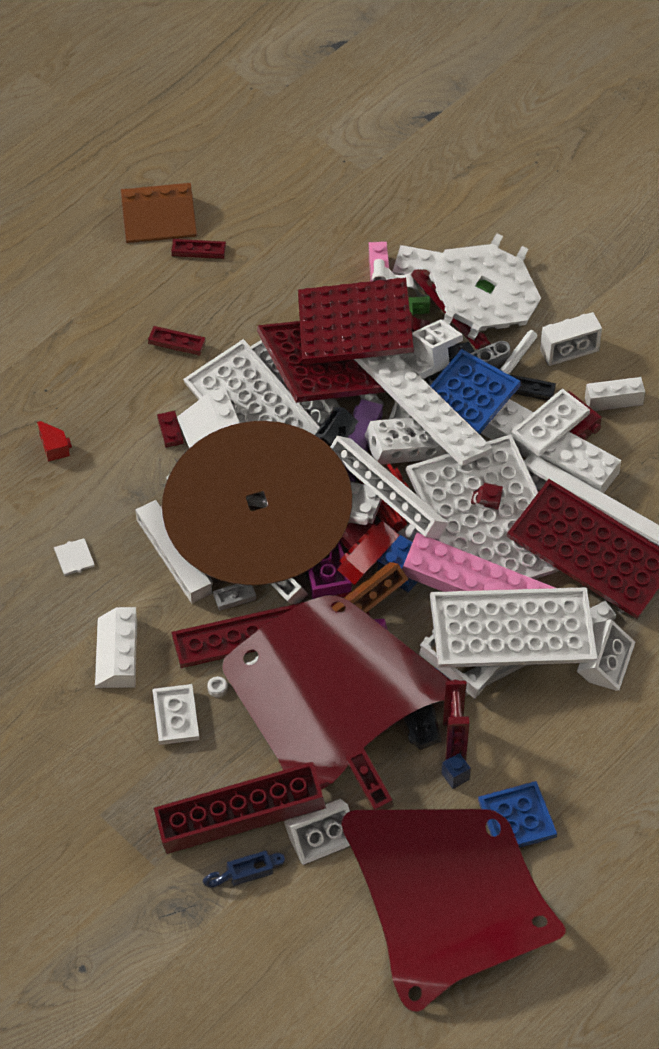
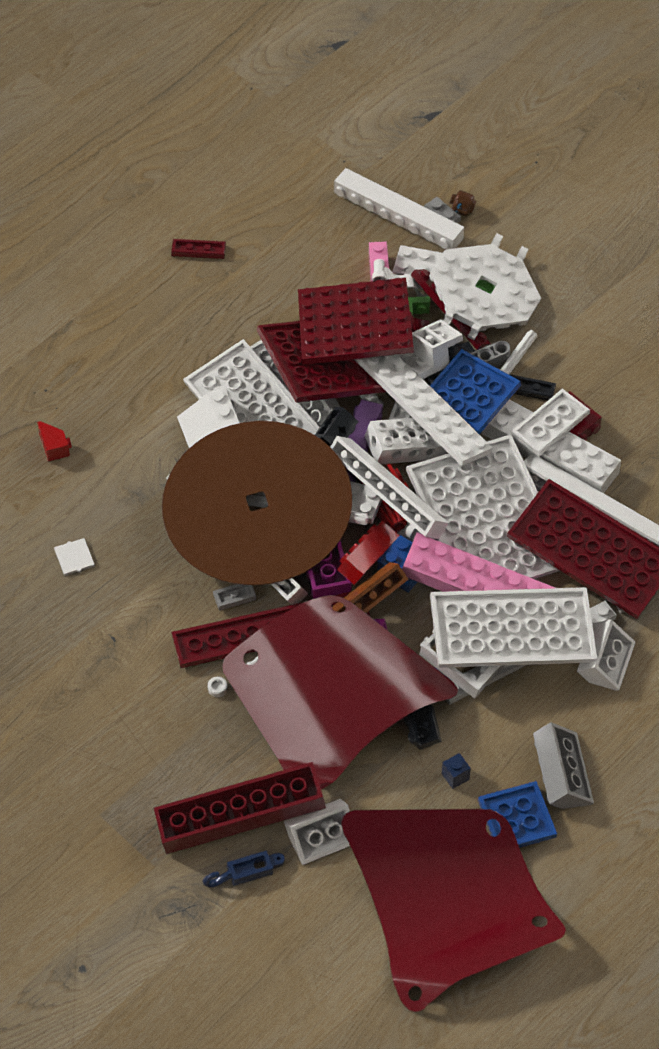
white slope [95,607,137,688] -> none
dark orange slope [121,183,197,243] -> none
white brick [135,500,213,604] -> none
dark red plate [148,326,206,356] -> none
white plate [152,684,199,745] -> none
dark red plate [157,411,183,448] -> none
dark red tile [340,518,379,550] -> none
dark red slope [345,748,394,810] -> none
dark red fence [443,679,470,761] -> none
dark red arch [471,483,503,510] -> none
white brick [540,312,602,366] -> none
white brick [585,377,645,411] -> none
none -> white brick [334,168,464,249]
none -> light grey plate [424,197,461,223]
none -> reddish brown head [449,190,477,216]
none -> light grey slope [533,722,594,809]

